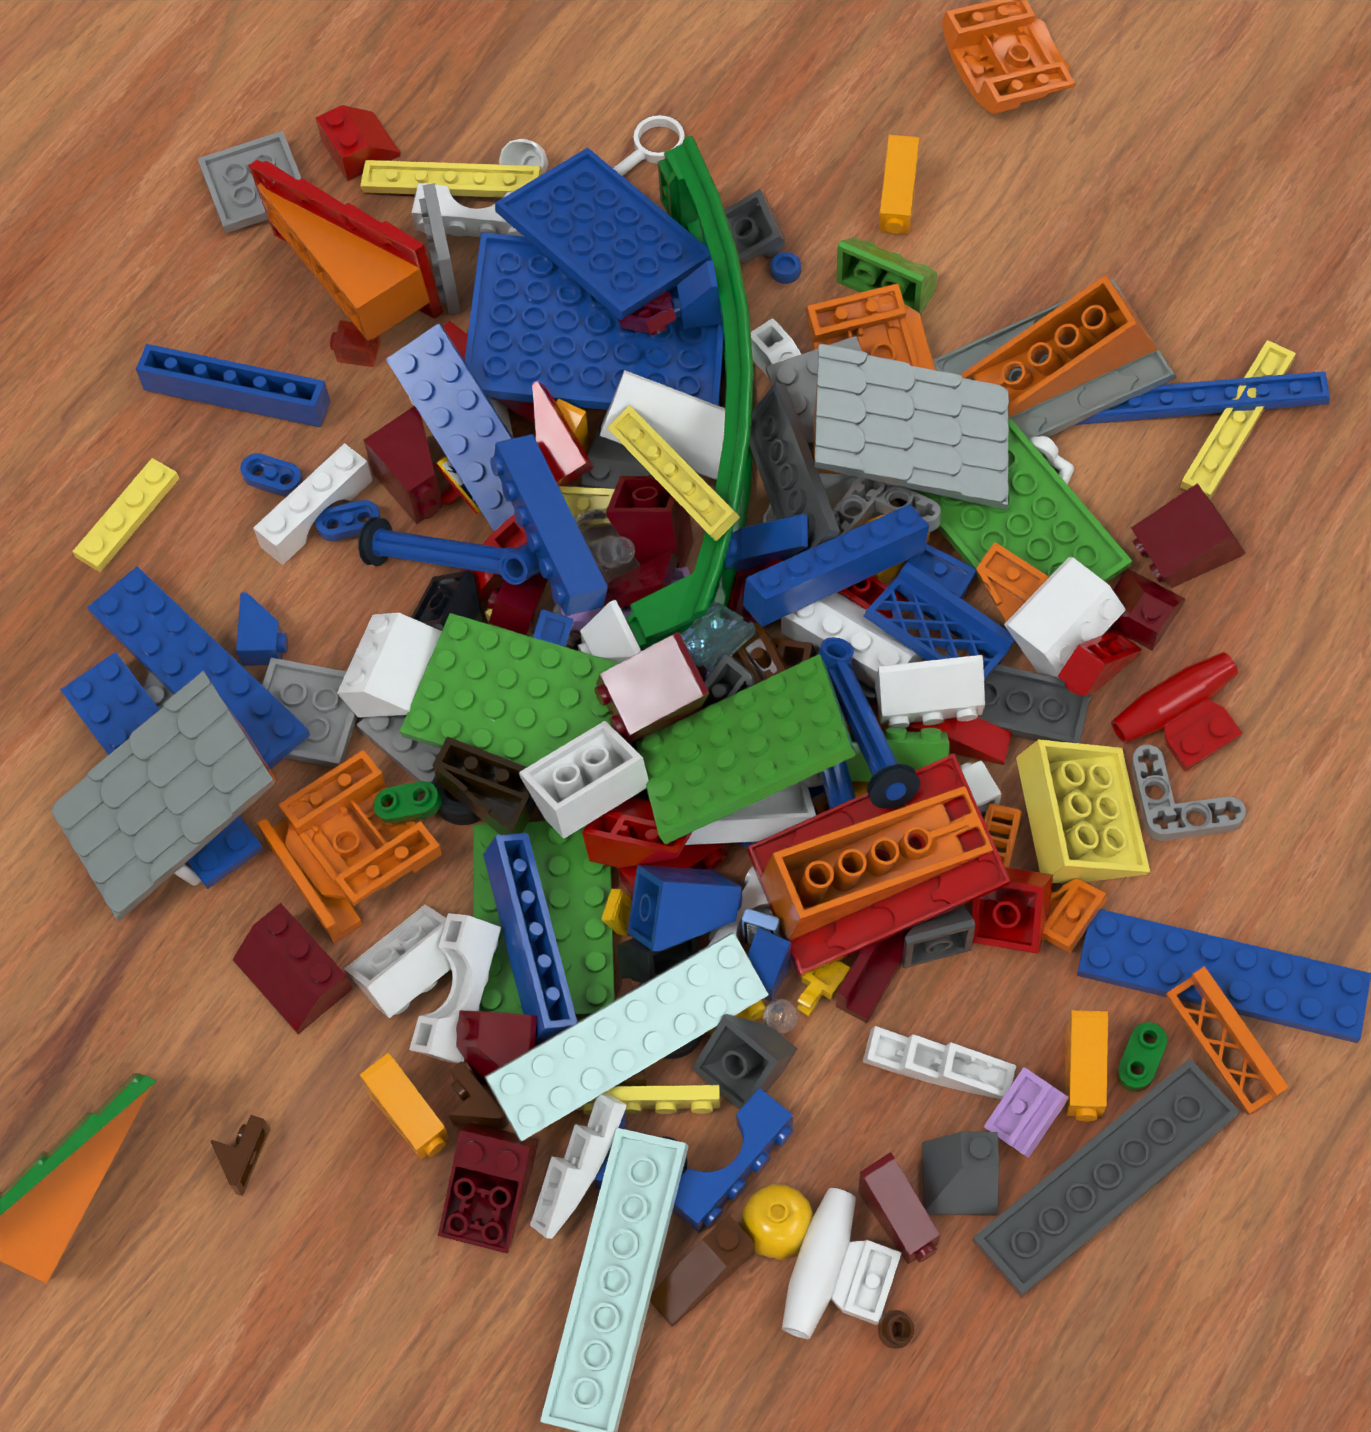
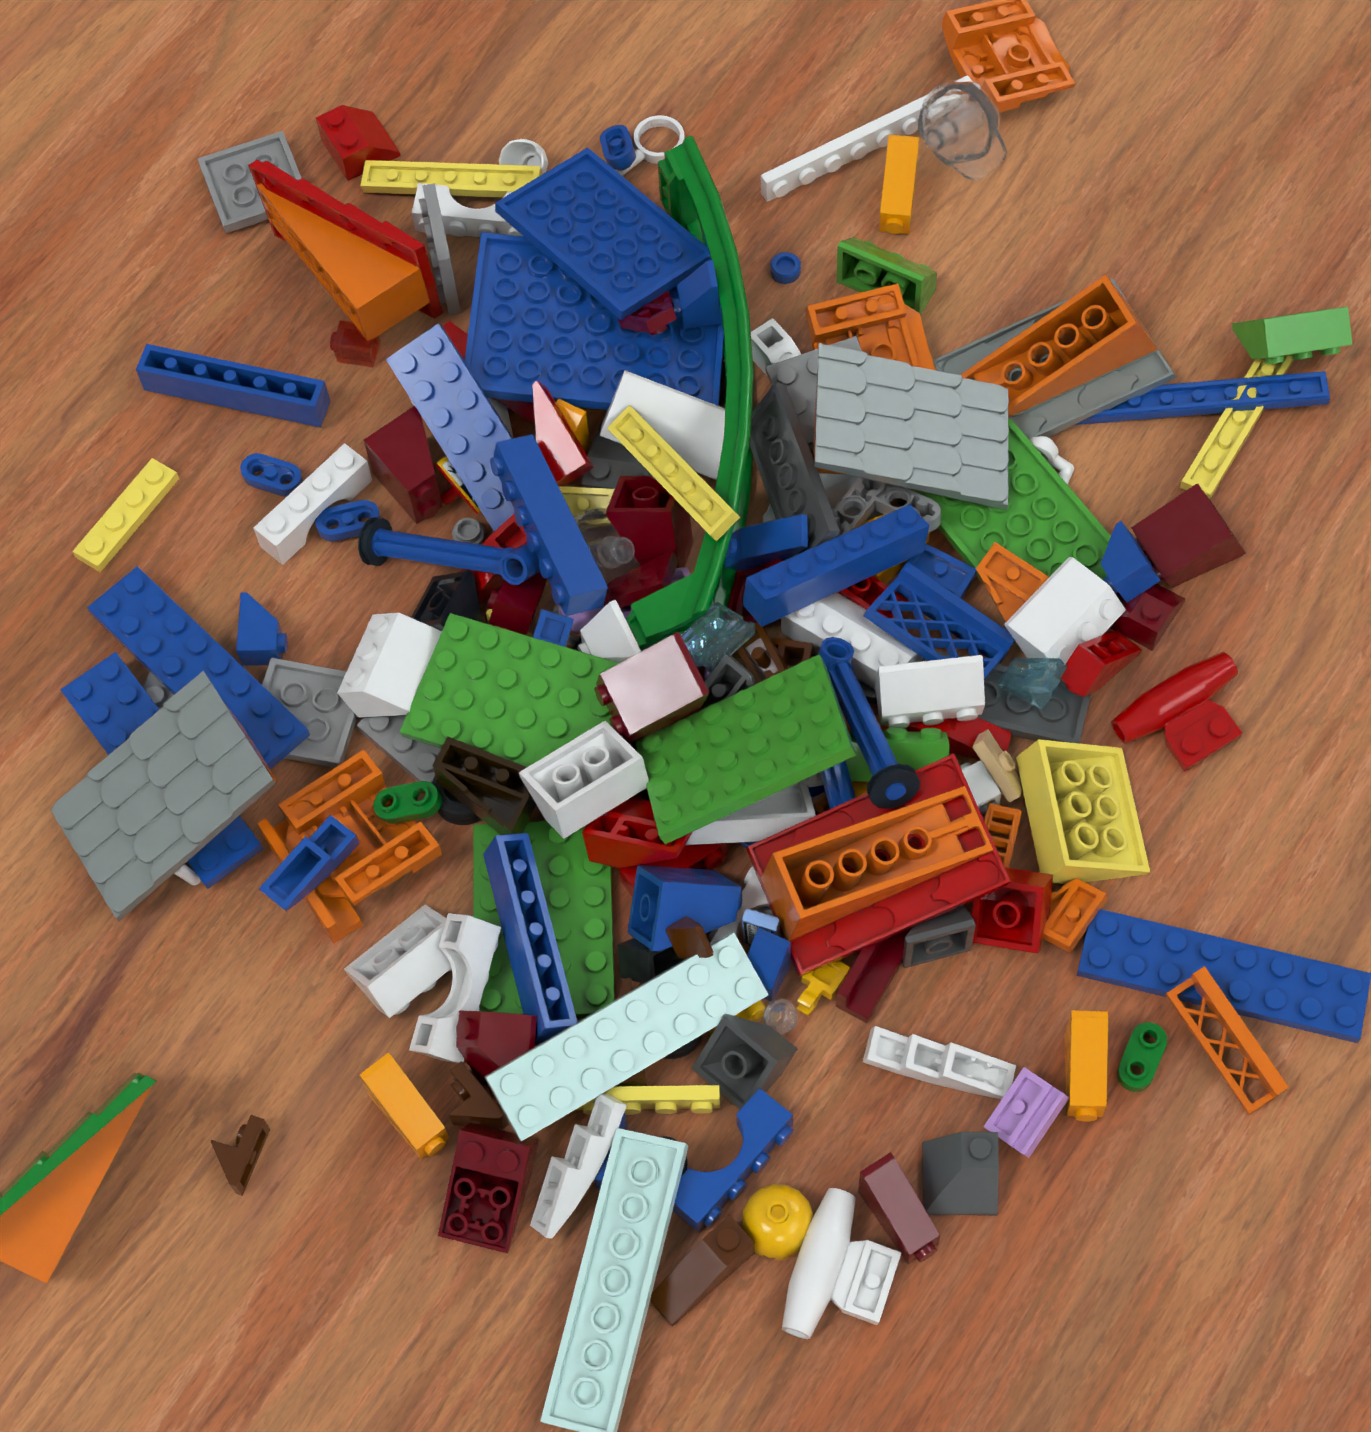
dark red slope [233,903,352,1034] -> none
yellow tile [601,889,632,936] -> none
dark grey slope [725,189,786,265] -> none
reddish brown plate [878,1310,914,1349] -> none
dark grey plate [972,1058,1240,1298] -> none
light grey beam [1131,745,1246,841] -> none
none -> blue slope [259,815,360,911]
none -> light grey plate [452,518,485,544]
none -> blue plate [599,125,636,170]
none -> reddish brown slope [666,916,714,959]
none -> white plate [761,75,974,202]
none -> clear piece [918,81,1007,180]
none -> tan plate [972,729,1023,802]
none -> clear light blue slope [998,658,1067,709]
none -> blue slope [1101,521,1161,603]
none -> bright green slope [1232,307,1352,364]

